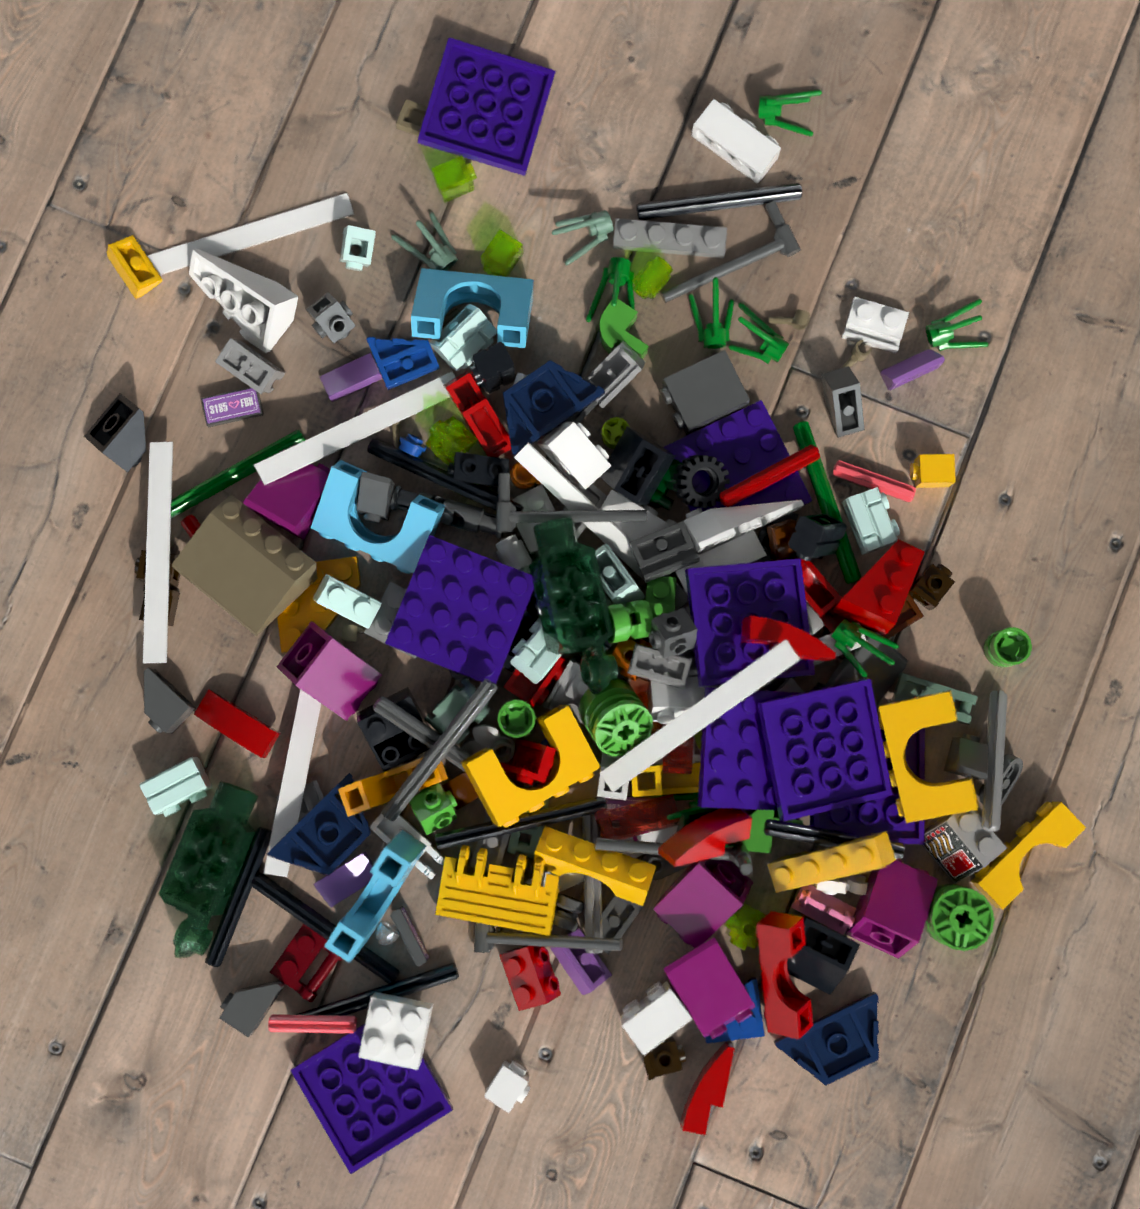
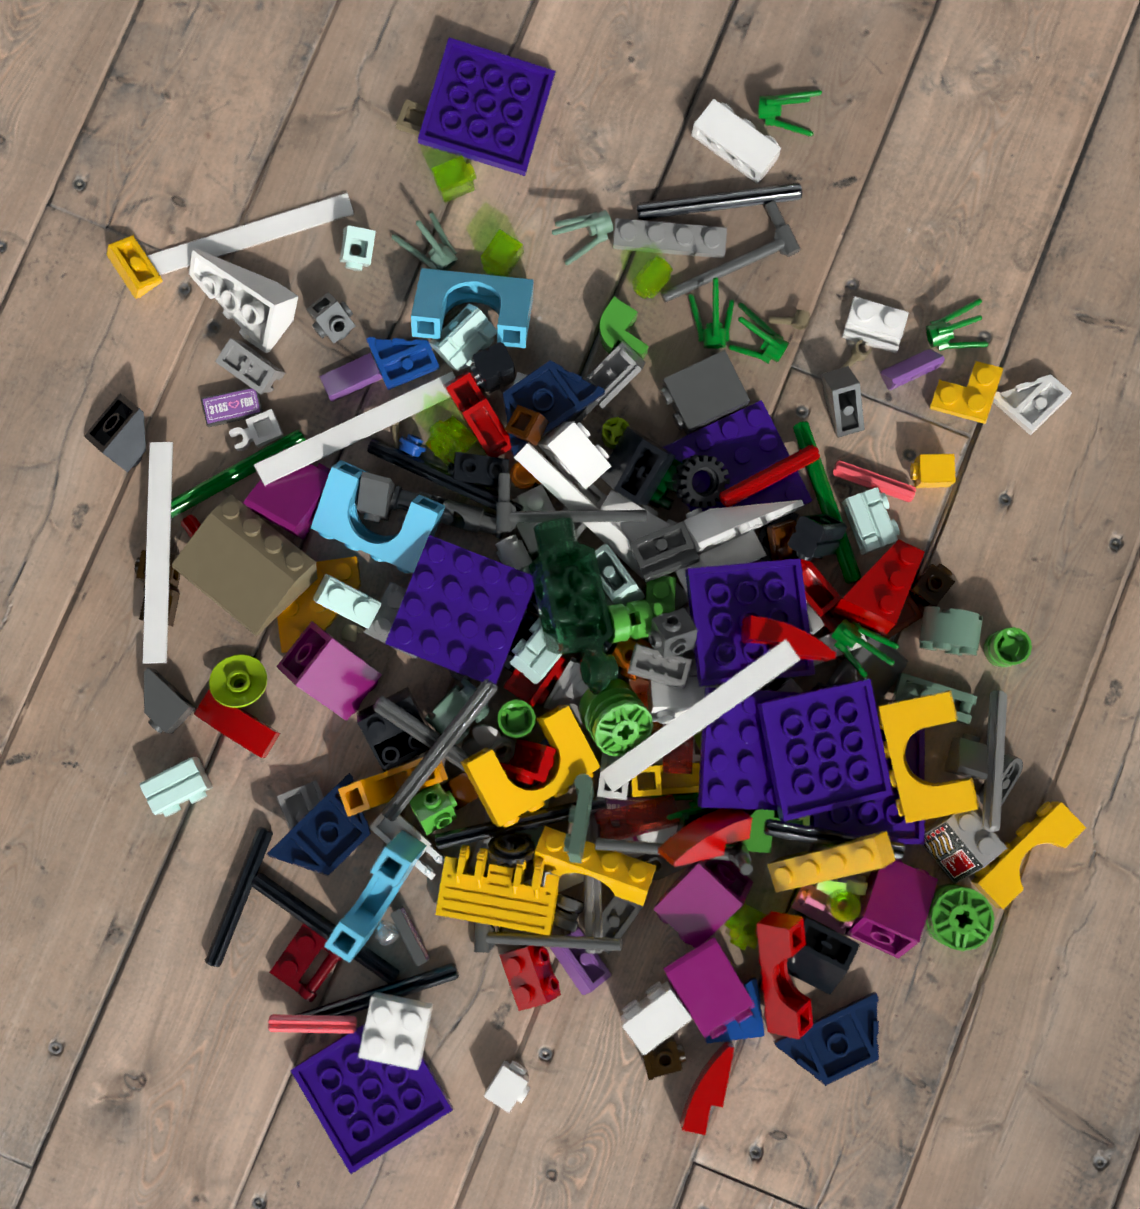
clear green brick [158,781,259,959] -> none
dark grey slope [219,980,286,1038] -> none
white piece [264,689,321,877] -> none
medium lavender slope [313,851,374,908] -> none
green plant [586,257,635,322] -> none
none -> lime dish [209,654,268,708]
none -> white plate [229,409,284,451]
none -> black gear [487,833,535,866]
none -> reddish brown slope [505,405,549,446]
none -> sand green plate [564,774,594,864]
none -> clear neon green brick [826,889,861,922]
none -> sand green brick [919,606,983,656]
none -> yellow plate [930,361,1003,424]
none -> white wing [993,374,1072,435]

